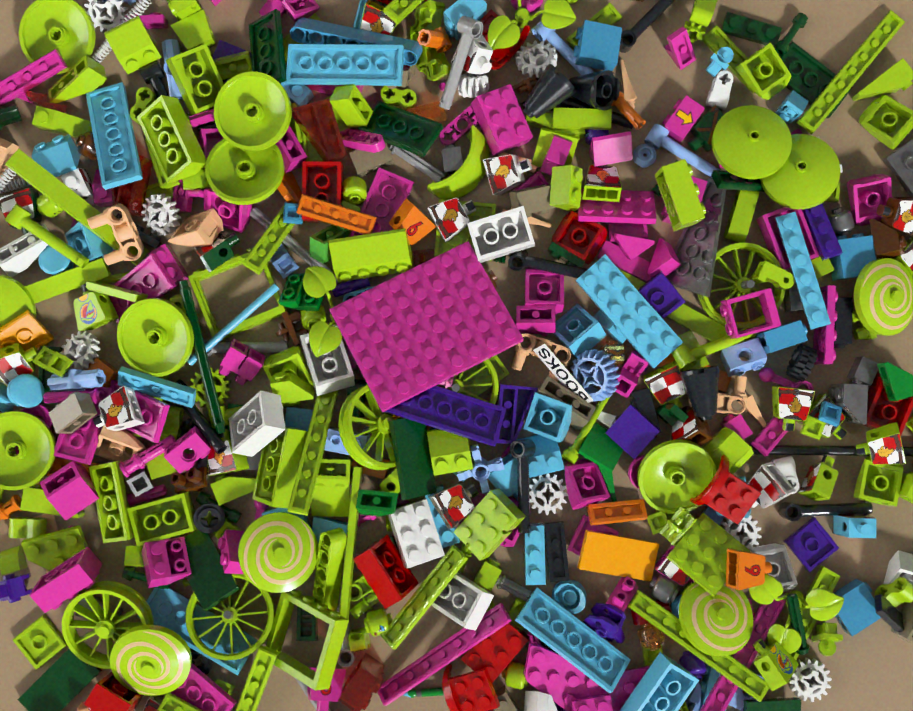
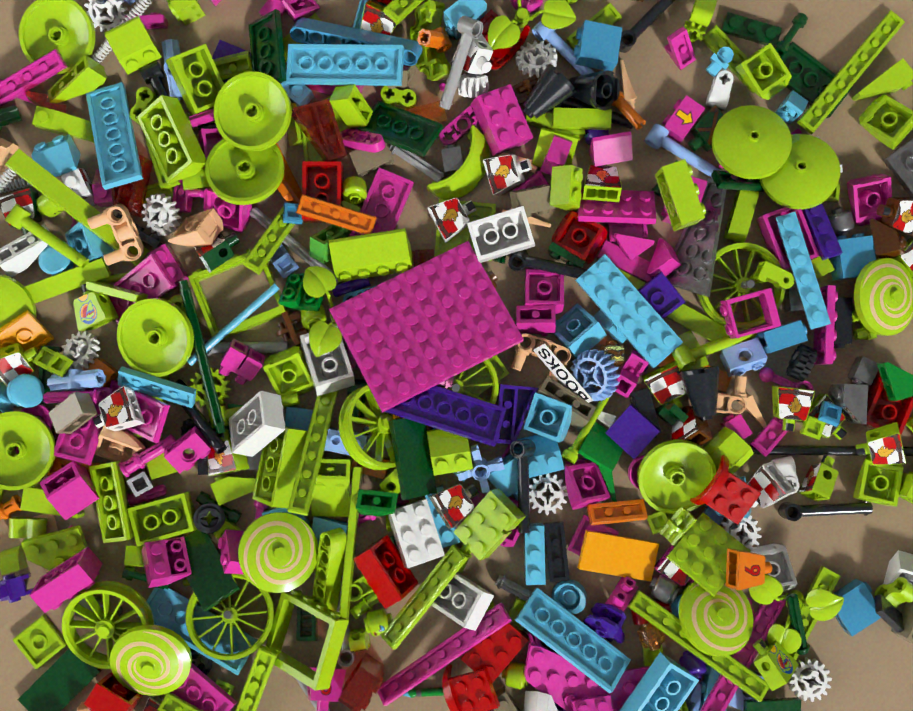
reddish brown head [76,132,97,160] -> none
lime axle [159,406,184,441] -> none
lime torso [171,9,216,56] -> none
reddish brown hips [171,467,208,494] -> none
lime slope [270,372,315,403] -> none
dark pink brick [276,125,307,173] -> none
orange torso [389,198,436,245] -> none
lime brick [474,558,502,591] -> none
light blue plate [633,144,657,168] -> none
dark purple tile [784,517,839,572] -> none
lime hips [811,622,843,656] -> none
medium azure torso [833,515,876,538] -> none

